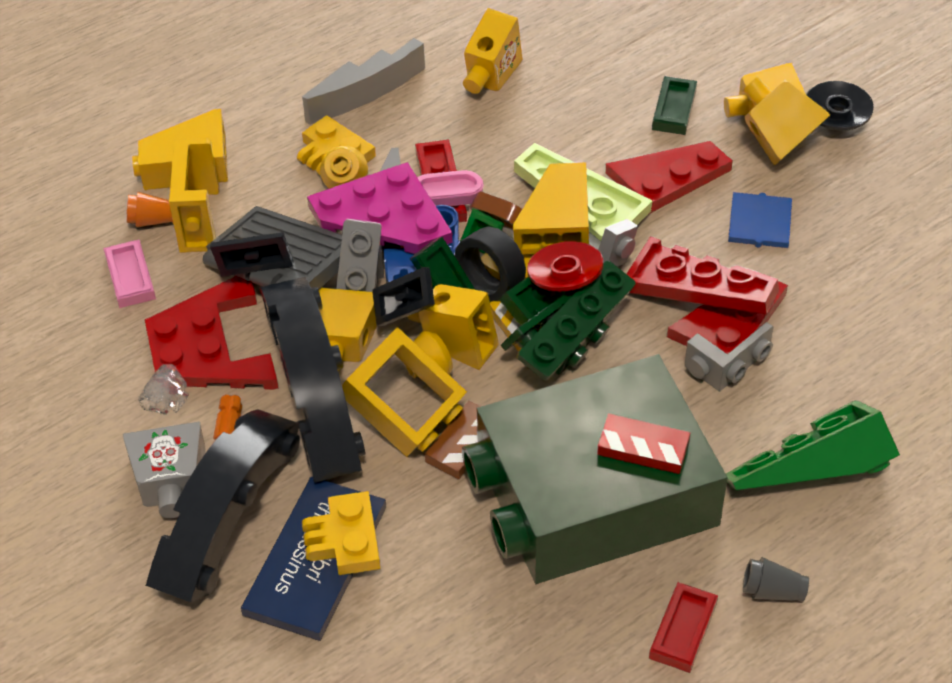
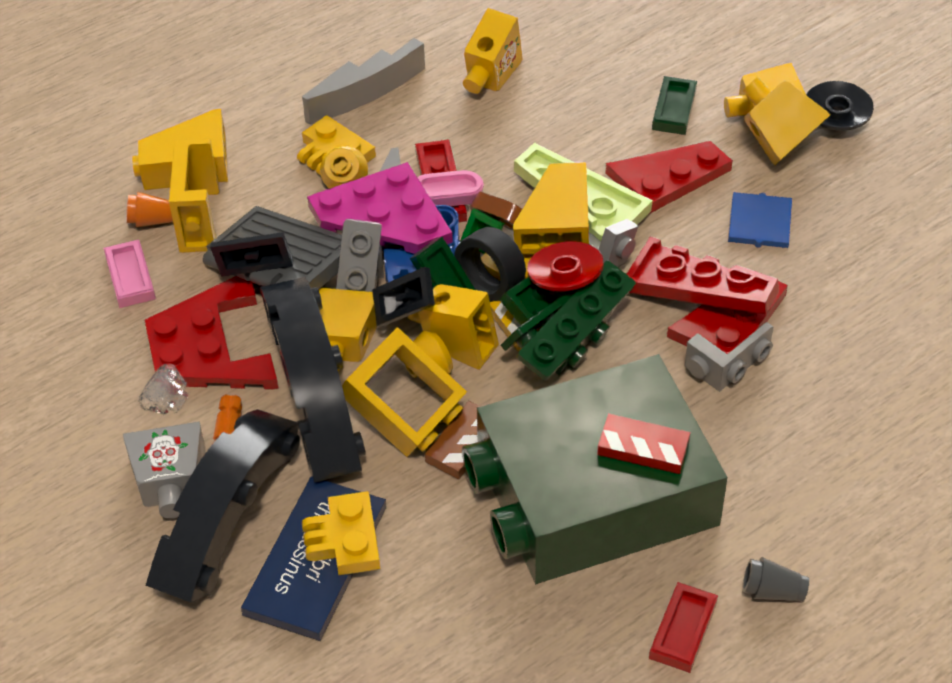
green wedge [726,400,900,490] -> none

